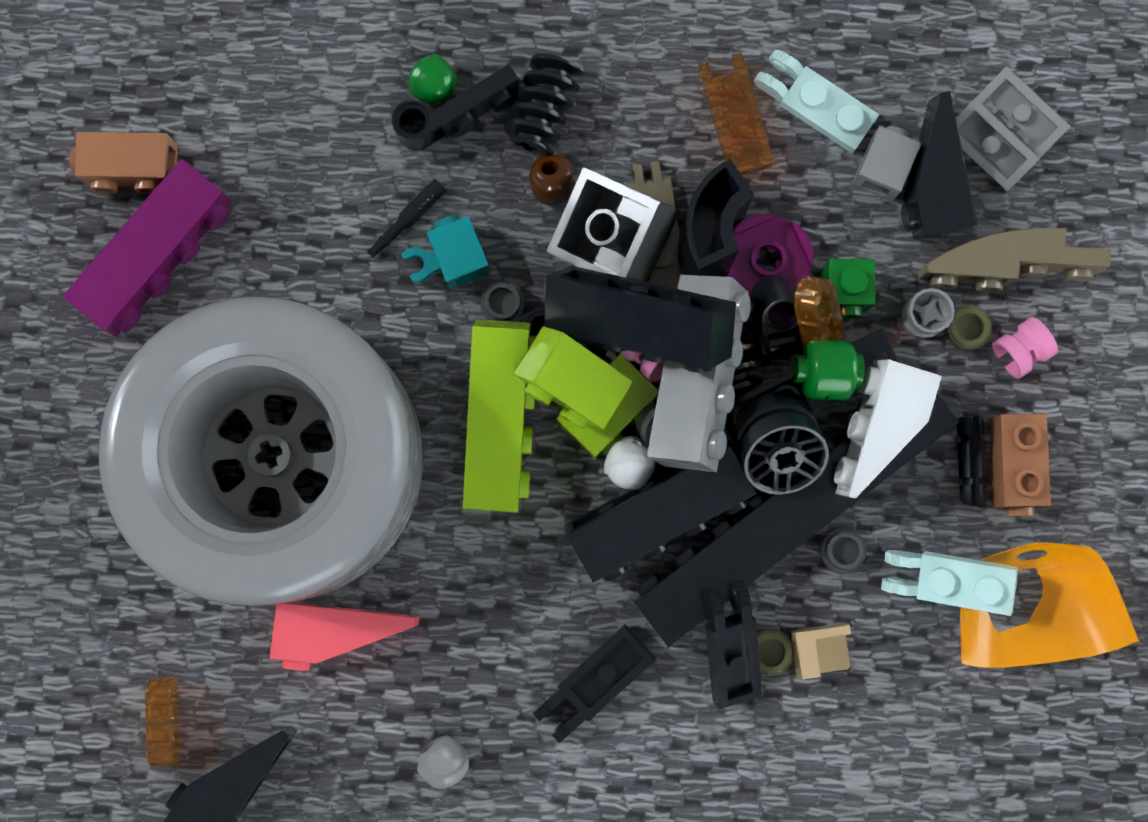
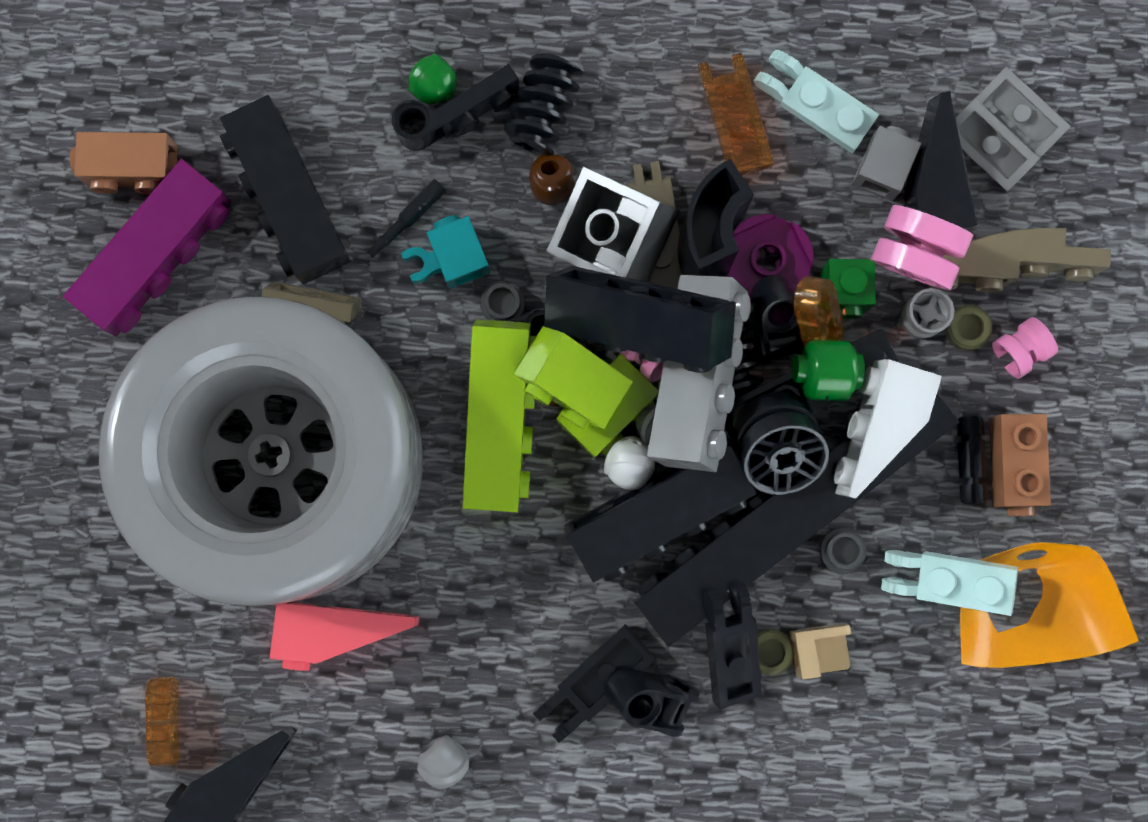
none -> black brick [220,95,351,285]
none -> dark tan plate [262,281,362,324]
none -> black piece [605,668,700,737]
none -> bright pink wheel [870,205,974,291]

